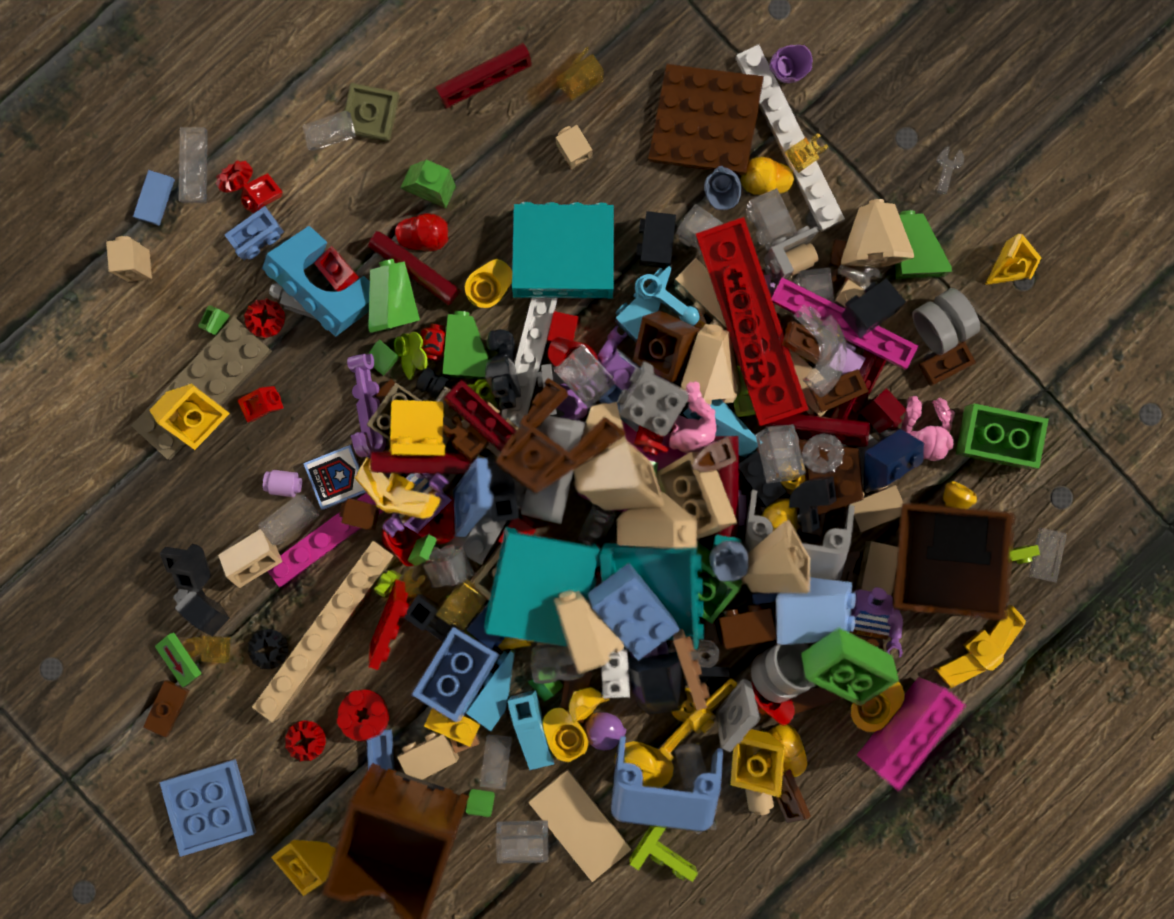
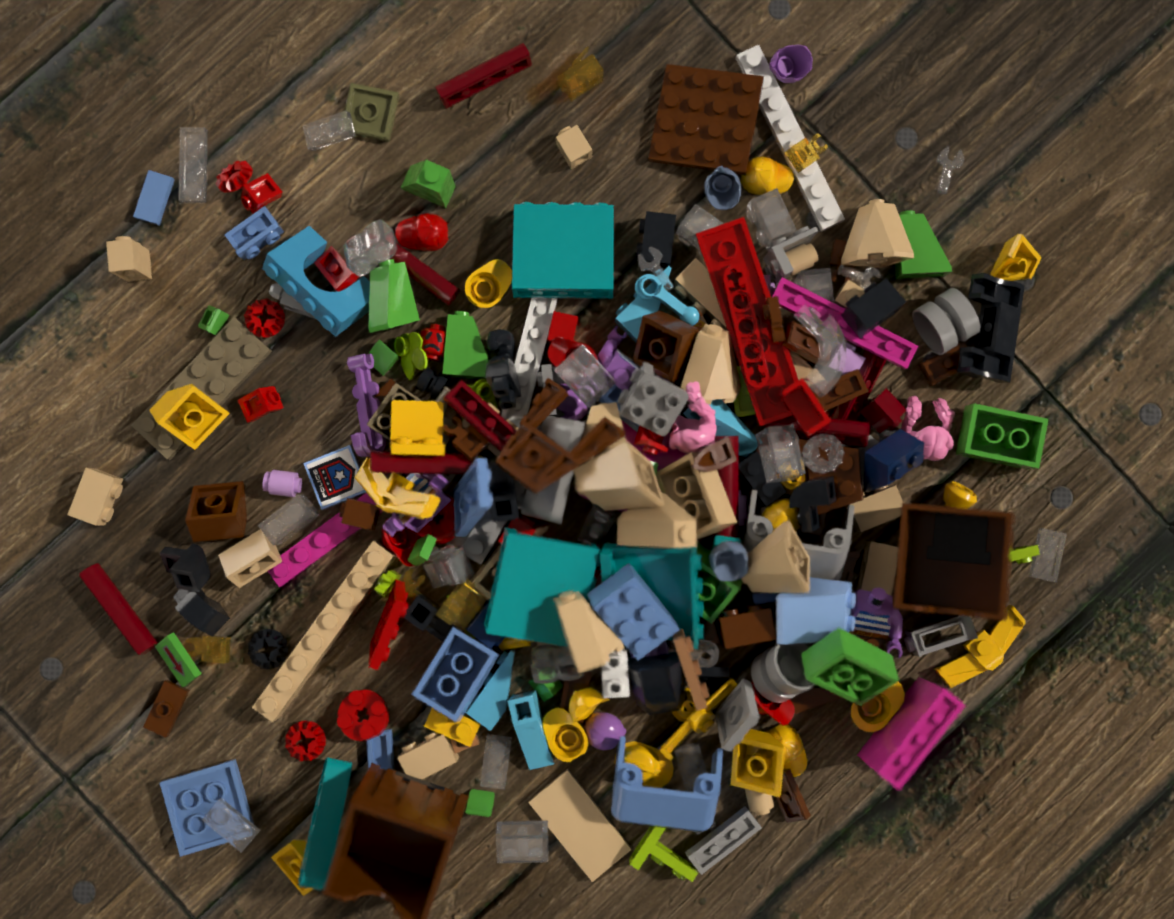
none -> tan brick [68,468,123,525]
none -> dark red brick [79,563,158,655]
none -> reddish brown slope [185,481,247,542]
none -> clear plate [202,798,260,853]
none -> teal beam [298,757,352,890]
none -> clear brick [343,220,397,277]
none -> clear bar [638,247,674,291]
none -> light grey plate [685,806,762,875]
none -> reddish brown plate [762,296,785,343]
none -> red panel [780,378,831,437]
none -> light grey window [904,614,978,657]
none -> black bracket [957,273,1025,383]

